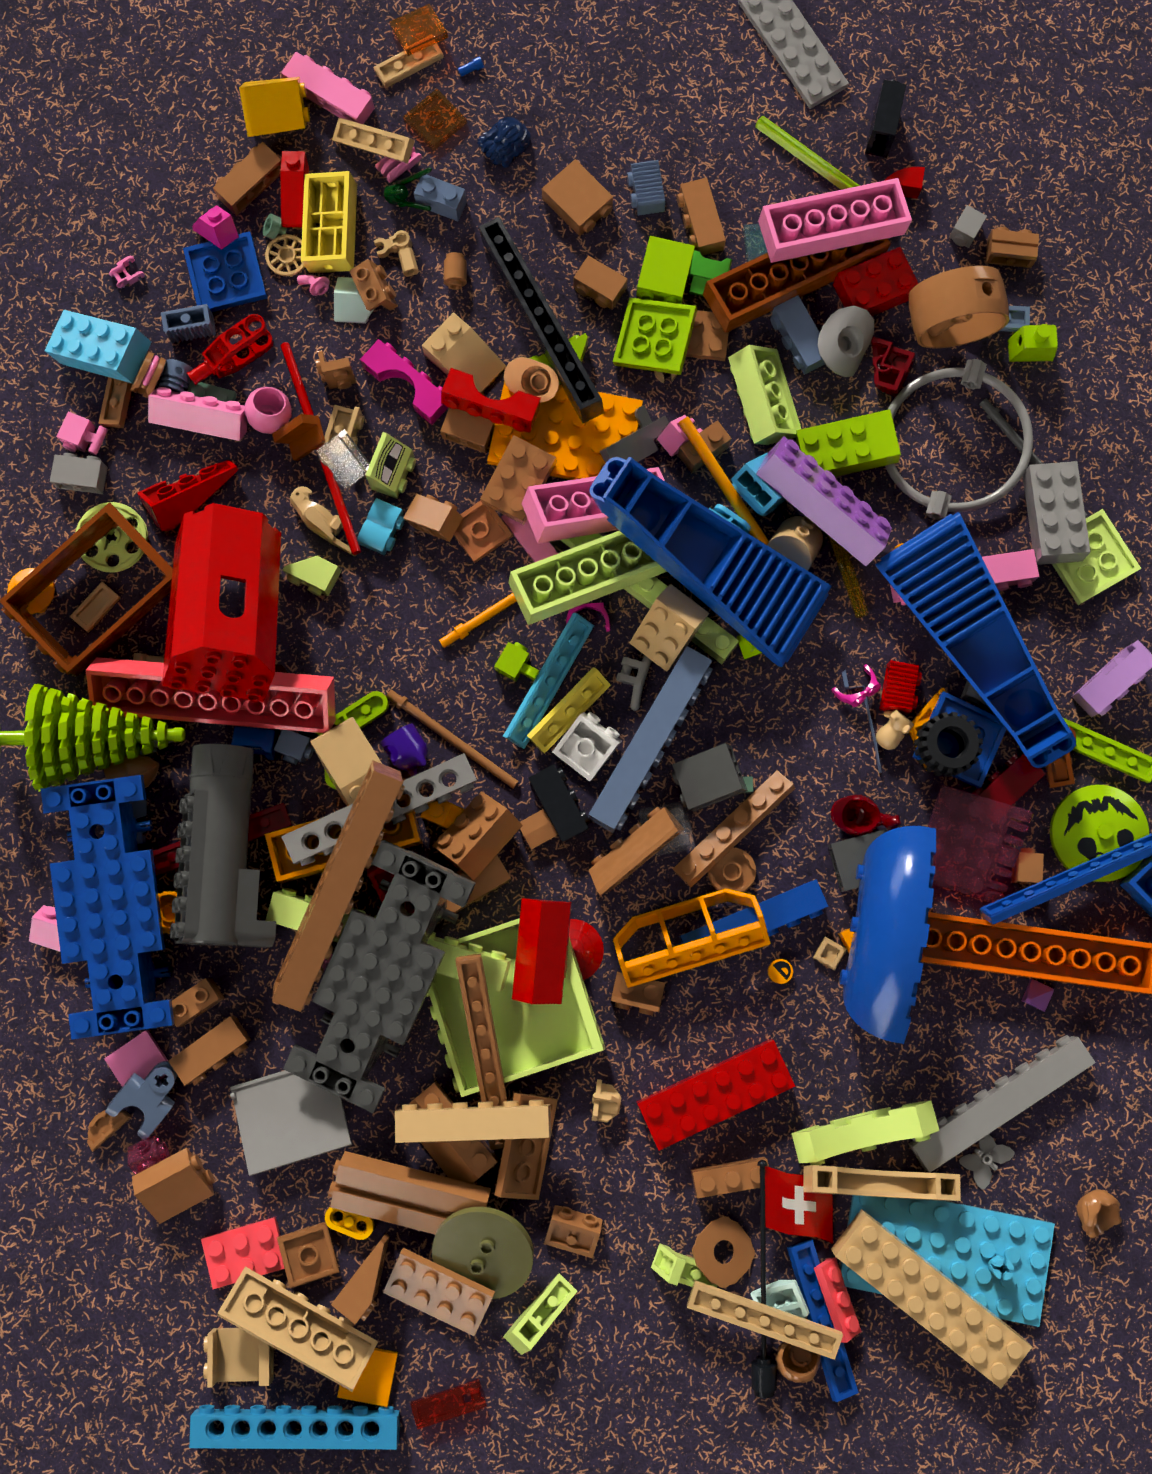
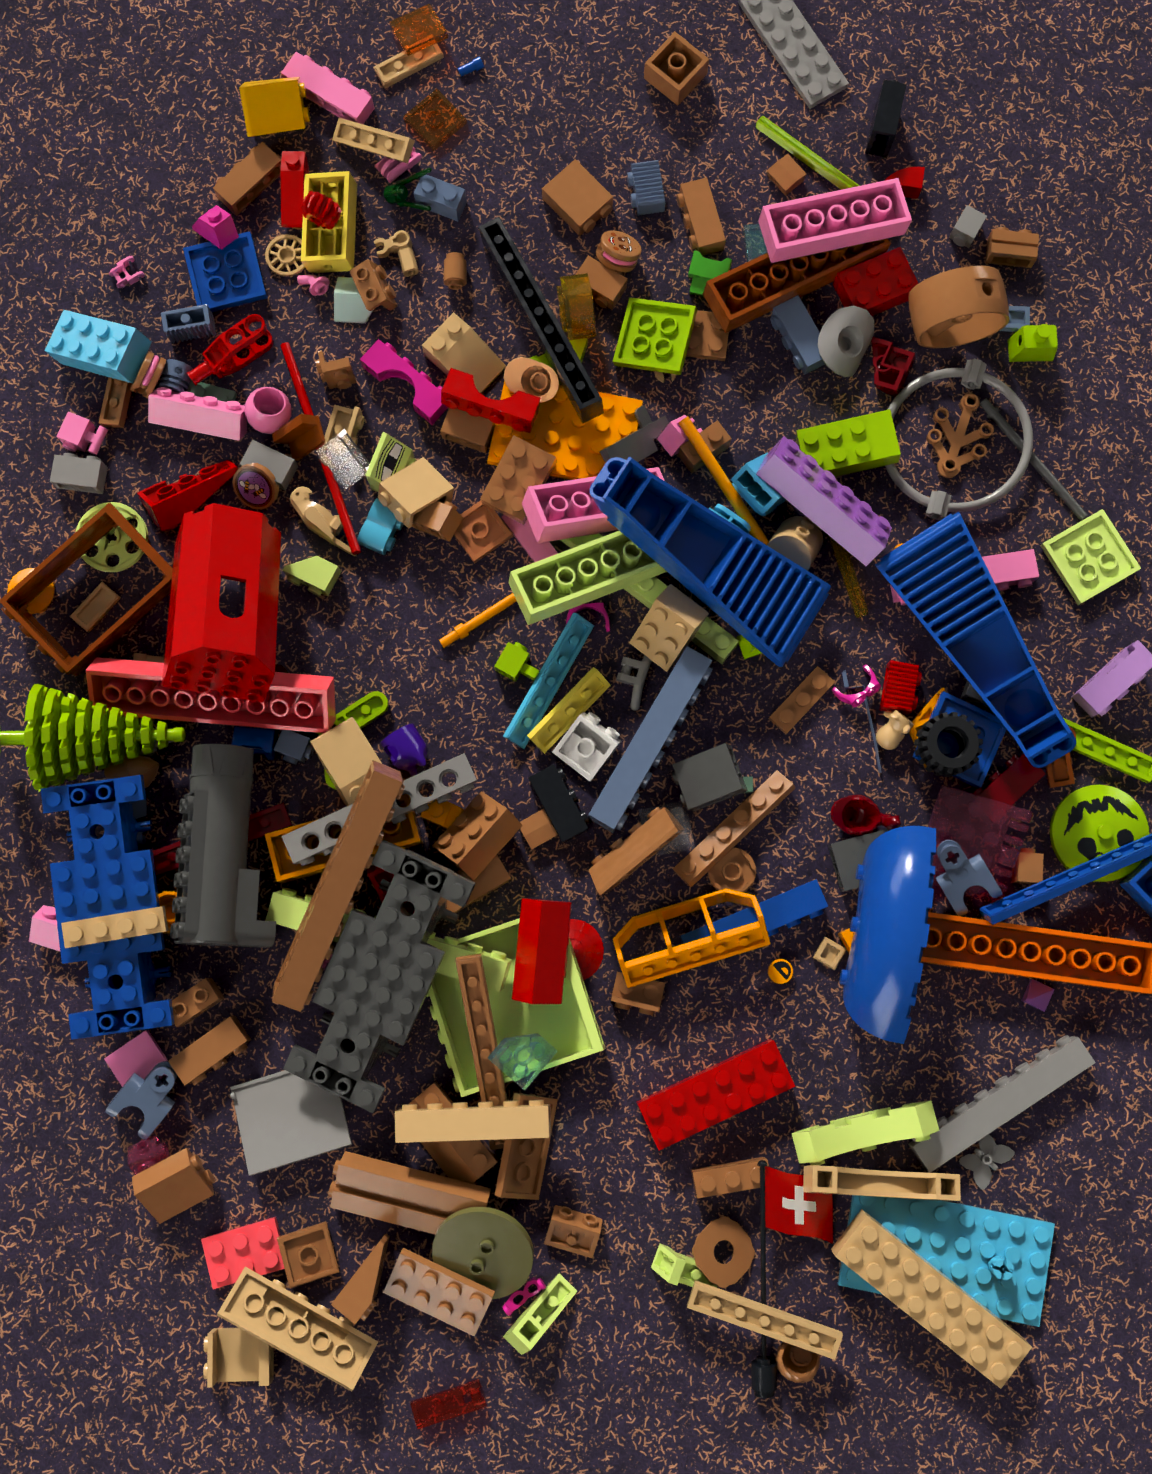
medium nougat plate [87,1110,133,1152] -> none
dark azure brick [189,1405,400,1450] -> none
sand green tile [263,214,287,239] -> none
yellow plate [325,1207,375,1240] -> none
light orange tile [337,1348,398,1407] -> none
medium nougat bar [386,689,519,789] -> none
dark blue hair [477,117,531,168] -> none
tan piece [592,1079,621,1122] -> none
lime panel [636,236,695,304] -> none
yellowish green slope [728,345,801,445] -> none
light aqua slope [750,1280,810,1319] -> none
blue plate [787,1239,859,1402] -> none
coral plate [814,1257,862,1343] -> none
light grey brick [1023,461,1090,565] -> none
medium nougat hair [1076,1189,1122,1239] -> none
none -> tan plate [61,906,169,948]
none -> tile [232,463,279,510]
none -> light grey brick [240,439,298,491]
none -> red gear [300,191,342,229]
none -> tan panel [378,457,454,529]
none -> clear light blue plate [487,1033,558,1090]
none -> dark pink cap [503,1278,546,1316]
none -> clear yellow brick [556,273,596,340]
none -> medium nougat head [596,230,642,272]
none -> medium nougat brick [644,31,709,106]
none -> medium nougat piece [767,154,806,196]
none -> medium nougat plate [768,666,835,734]
none -> medium nougat plant [926,393,994,478]
none -> sand blue piece [936,840,1002,917]

